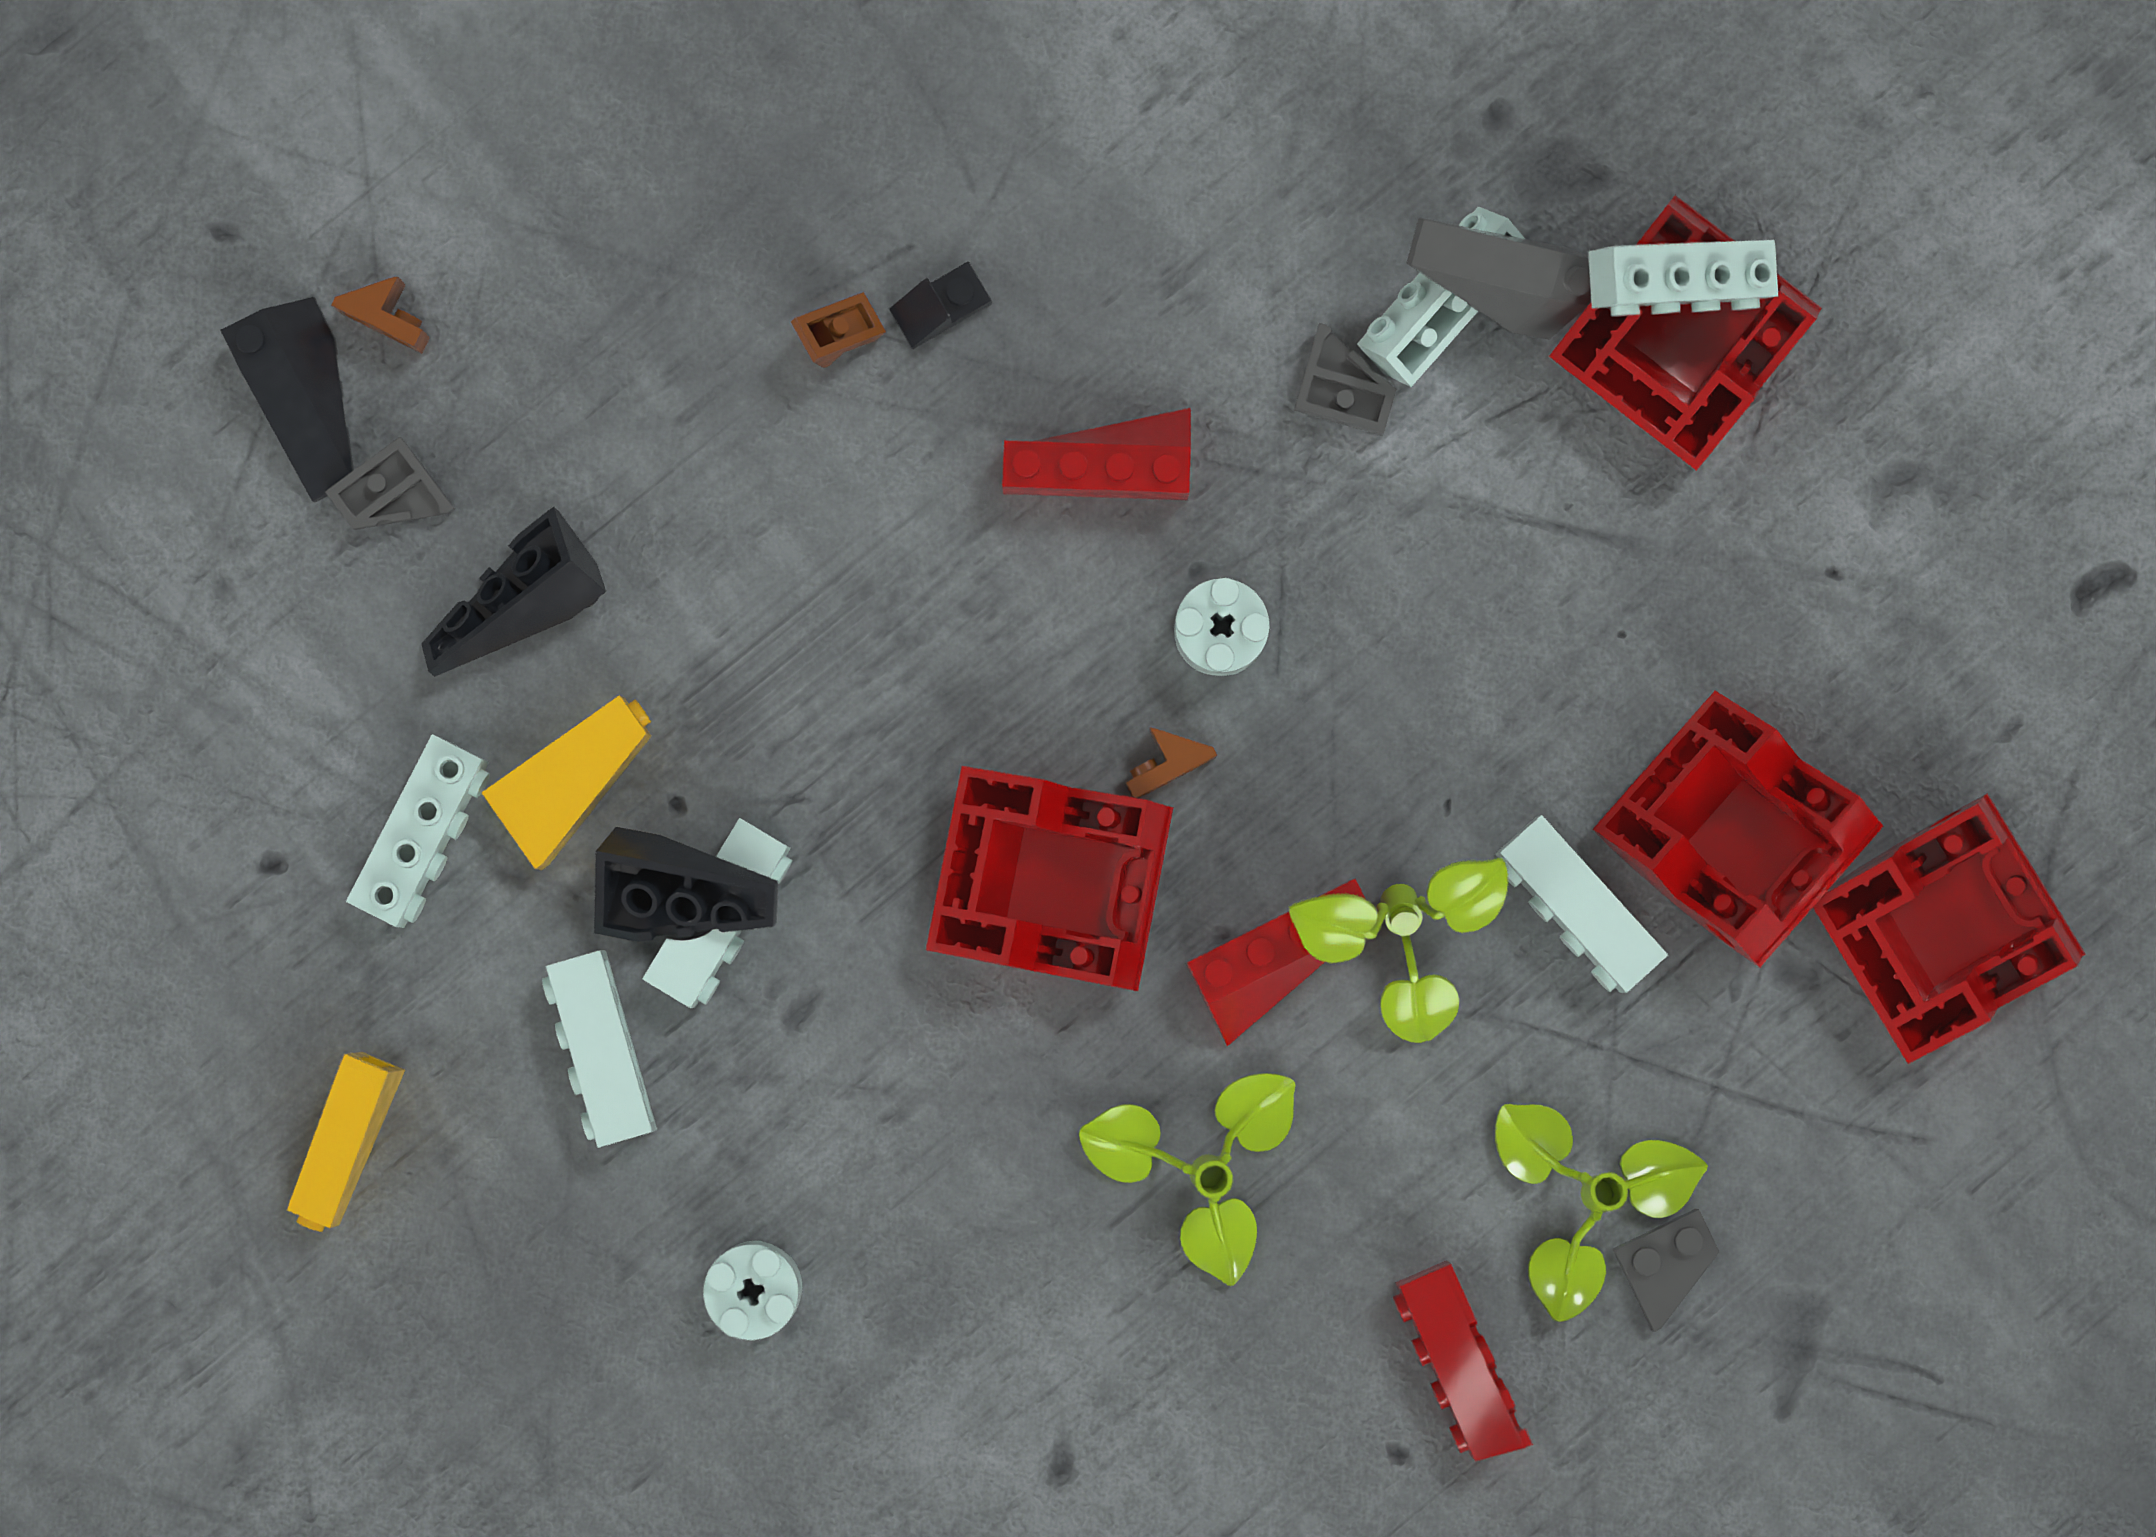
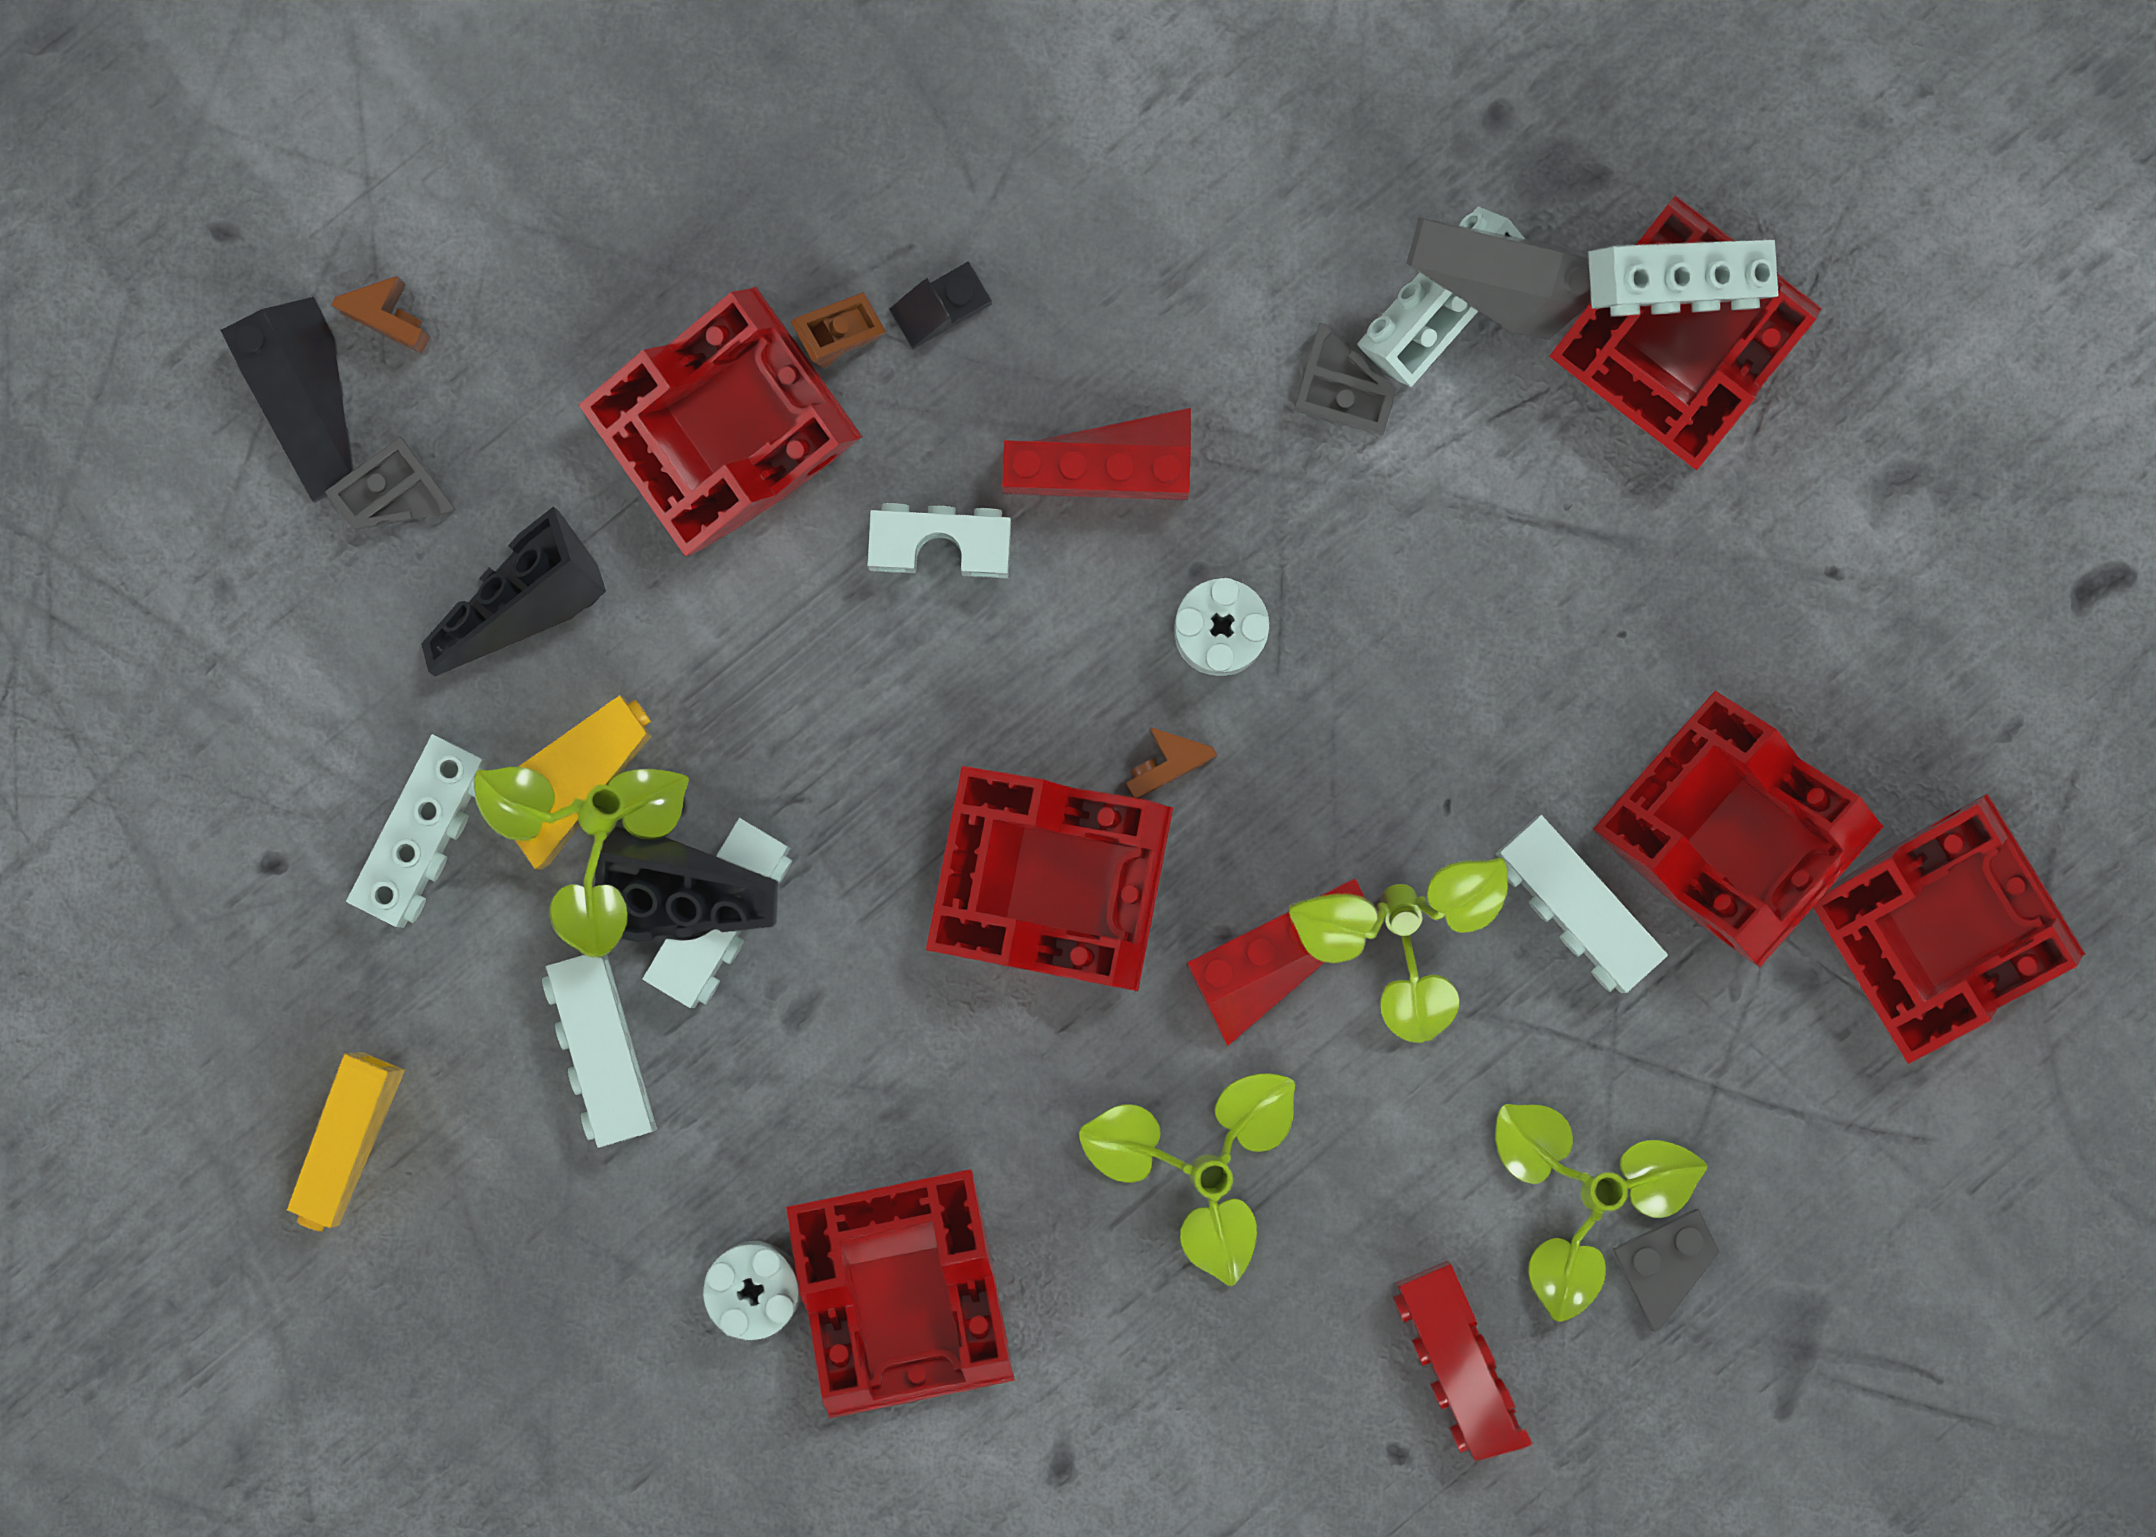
none -> lime plant [474,767,689,958]
none -> red slope [578,287,863,557]
none -> red slope [786,1169,1015,1418]
none -> light aqua arch [867,503,1011,578]

